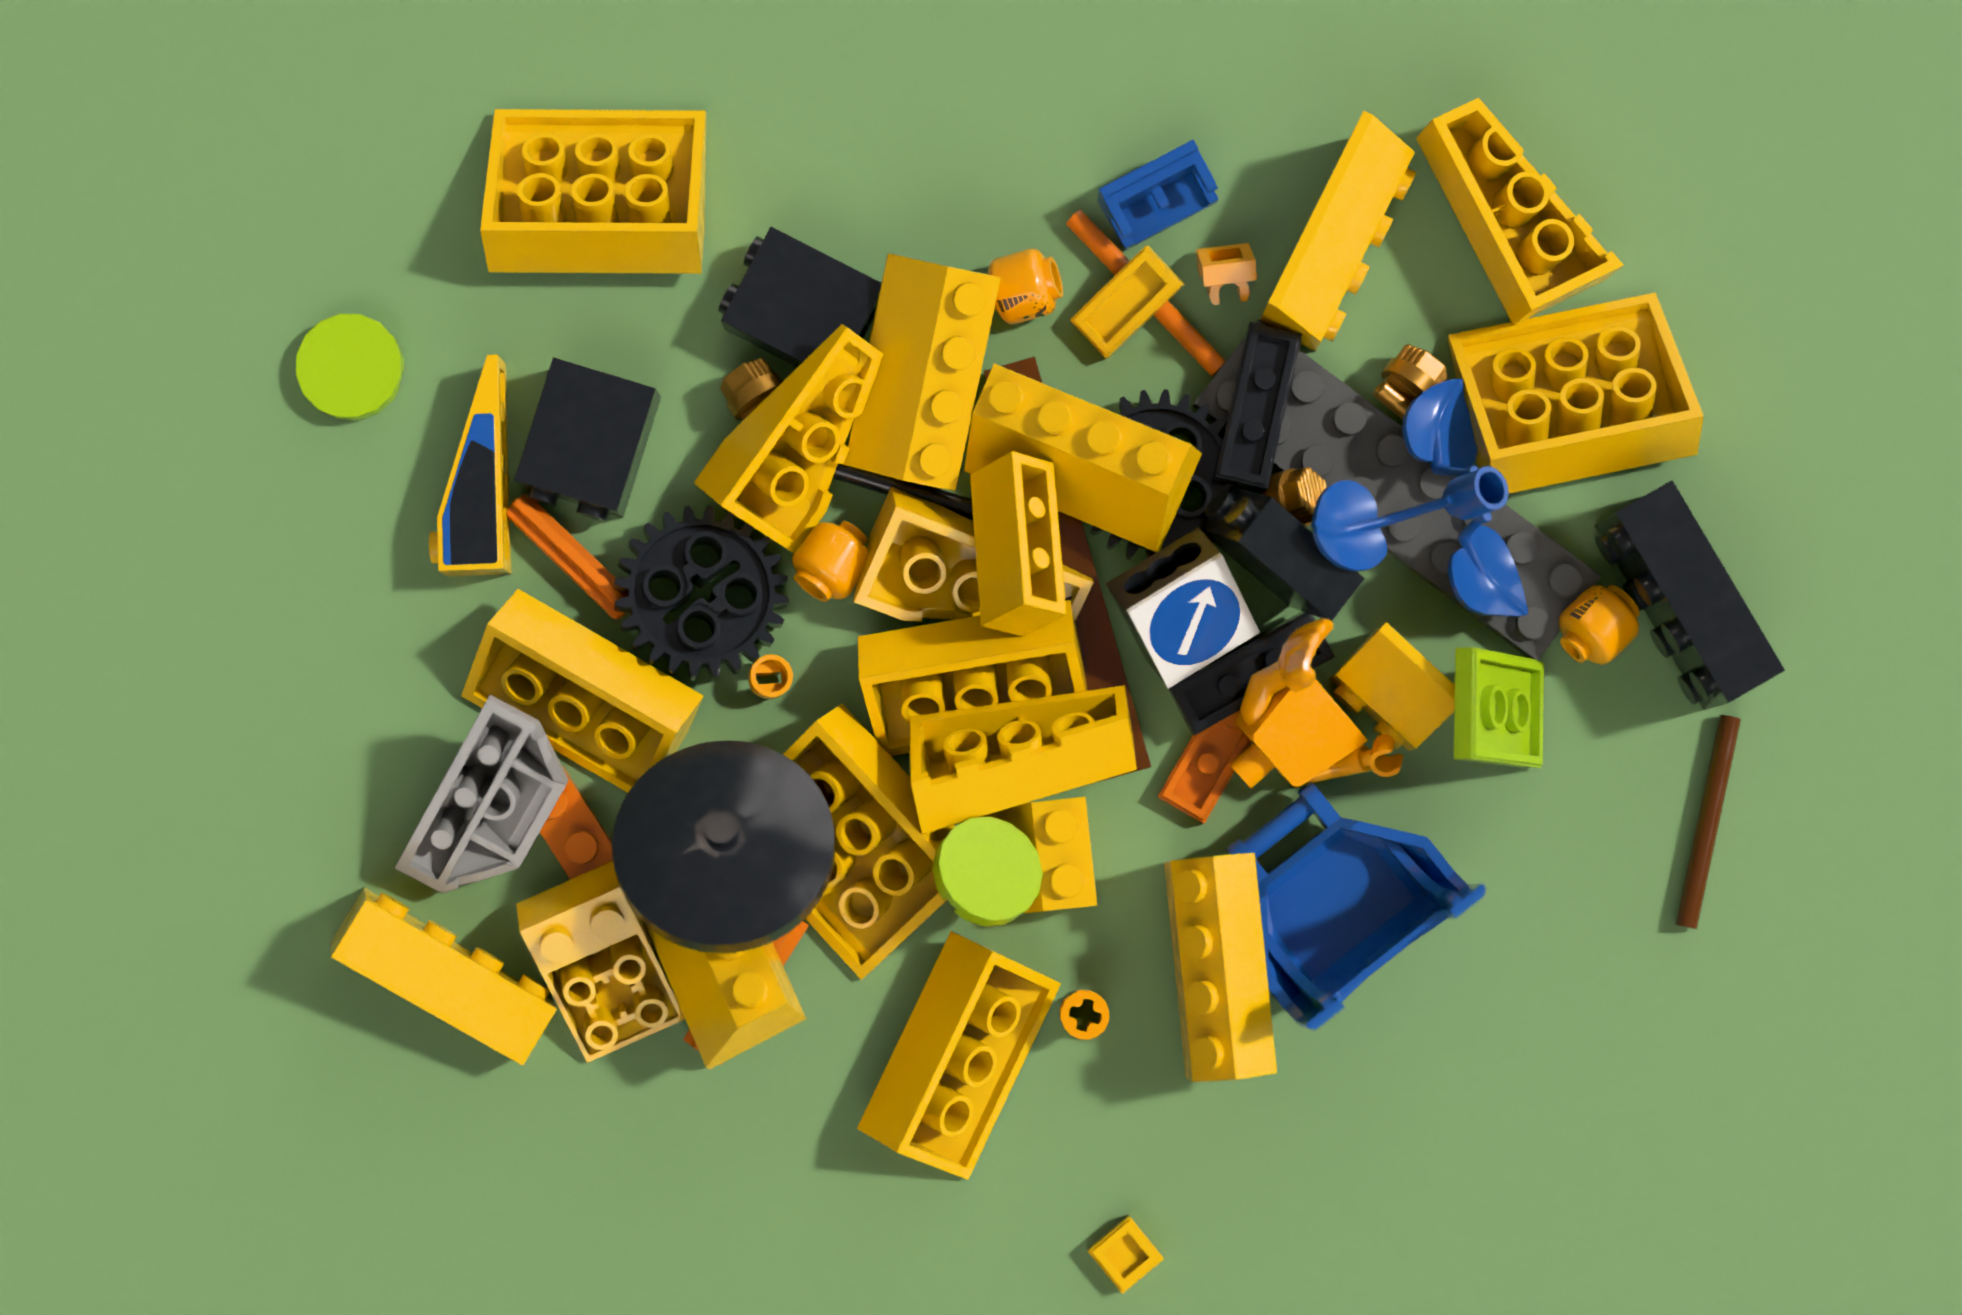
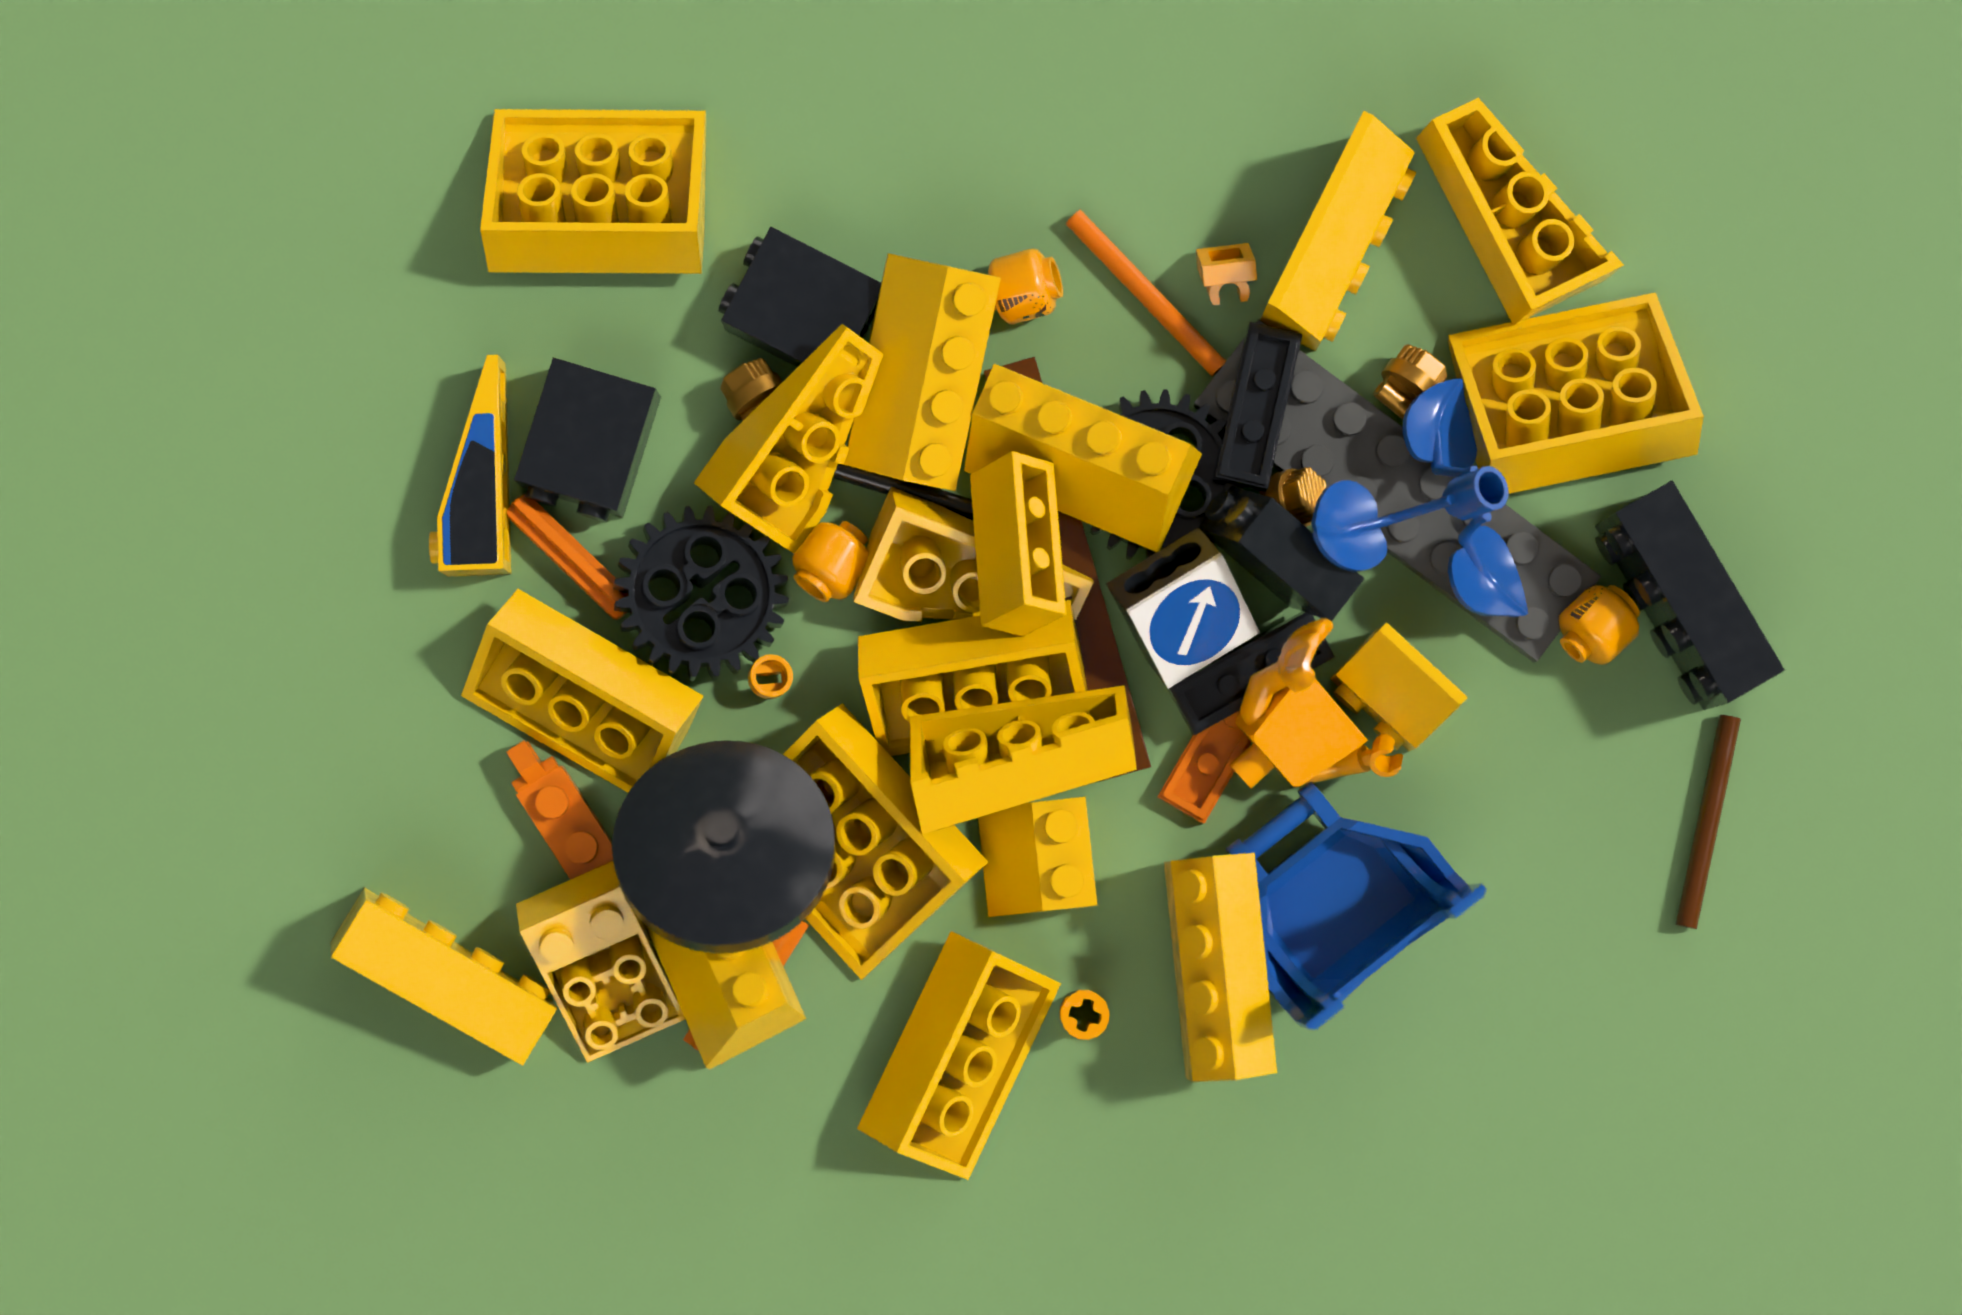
lime tile [296,314,404,420] -> none
light grey wedge [395,695,569,893] -> none
lime tile [932,816,1043,927] -> none
yellow tile [1070,246,1185,359] -> none
yellow tile [1087,1215,1164,1294] -> none
blue hinge [1097,139,1219,251] -> none
lime tile [1454,647,1544,768] -> none

